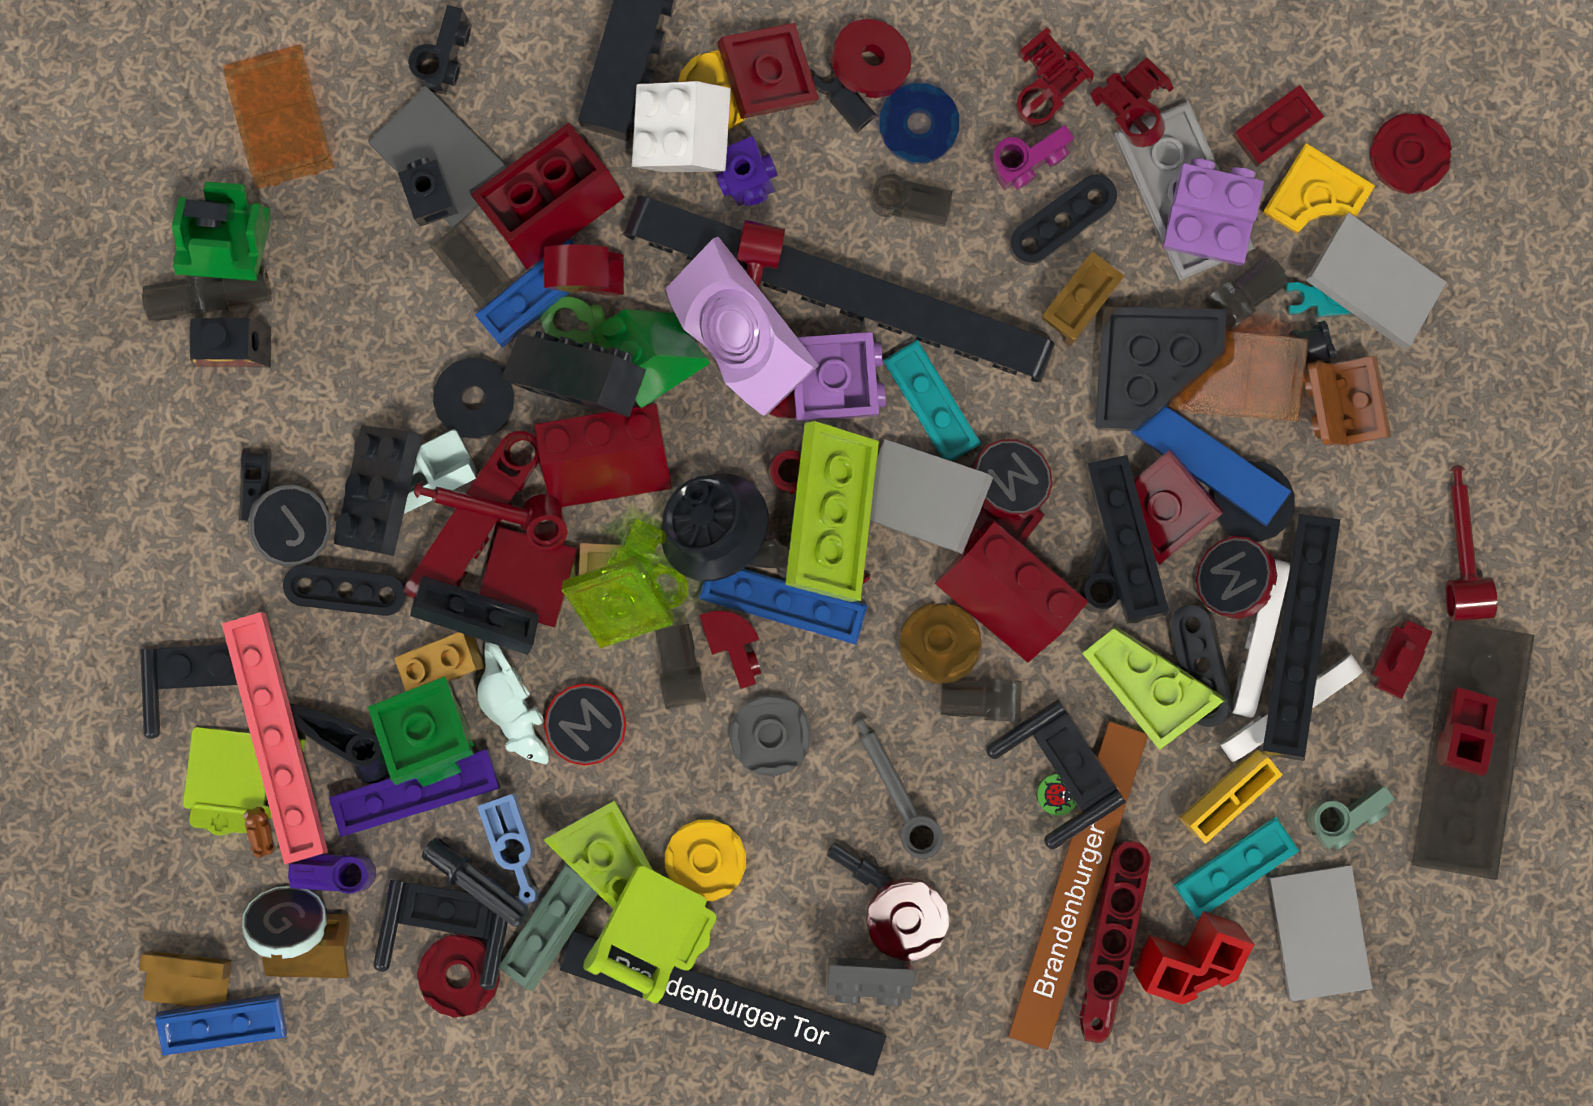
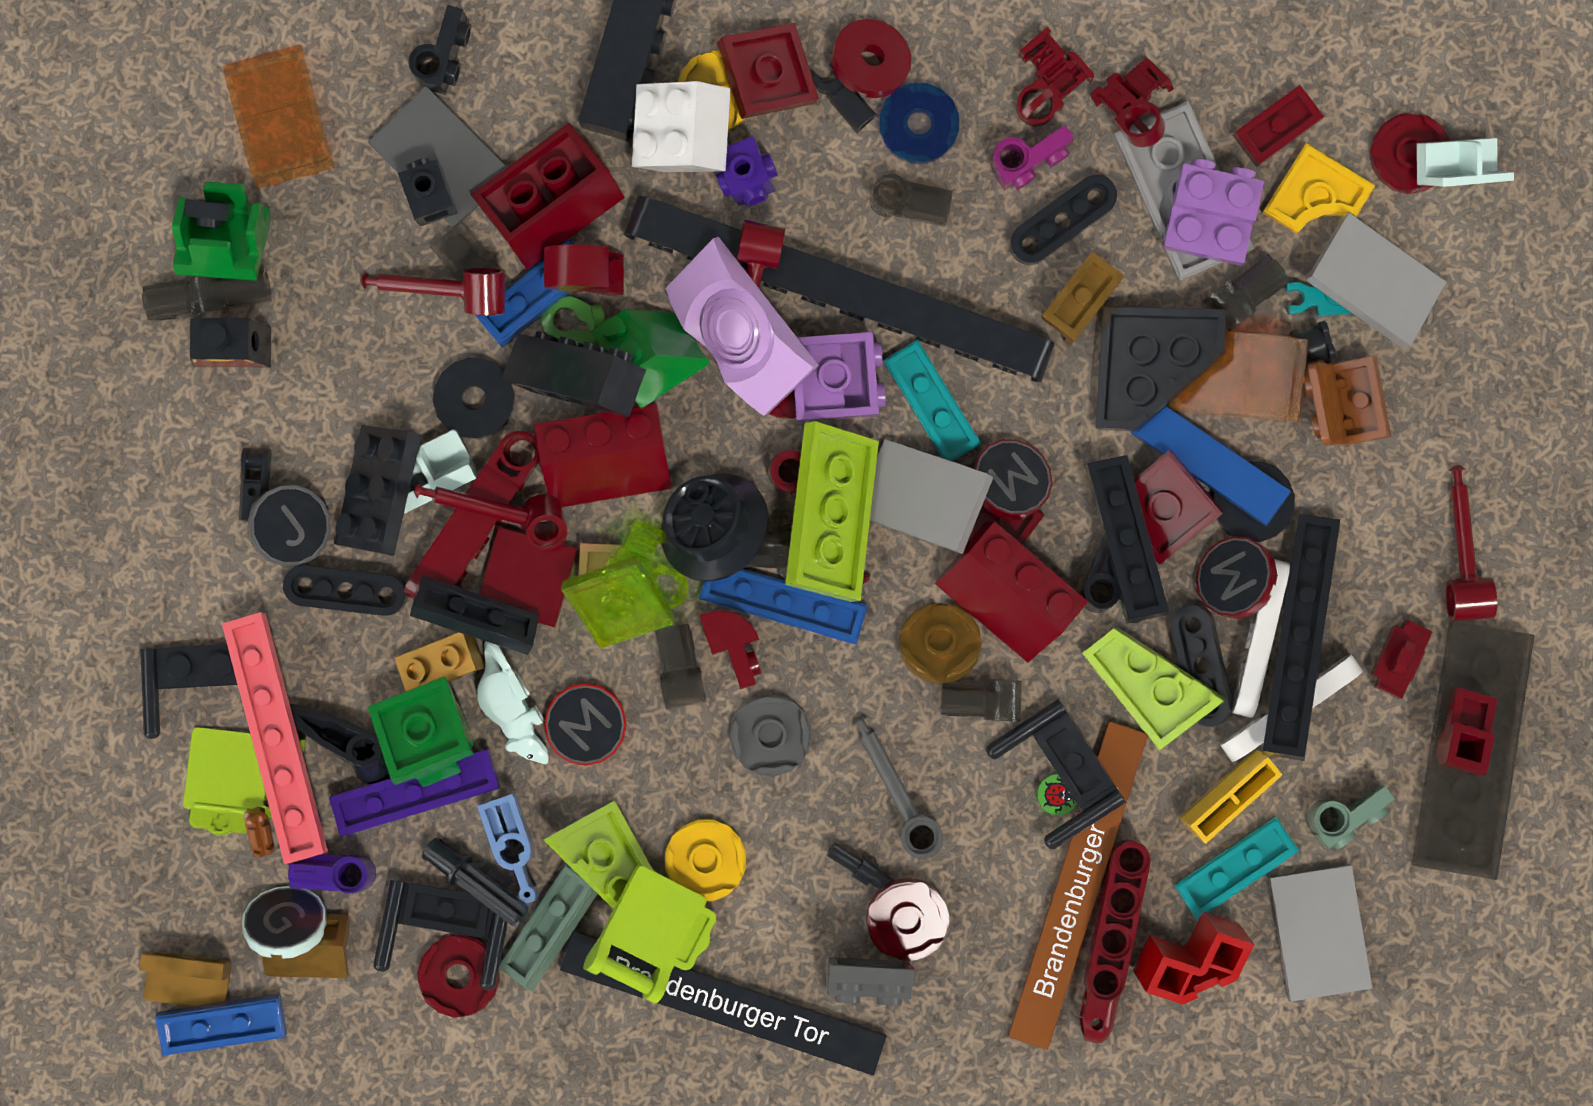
none -> dark red piece [360,267,505,315]
none -> light aqua panel [1417,138,1514,187]

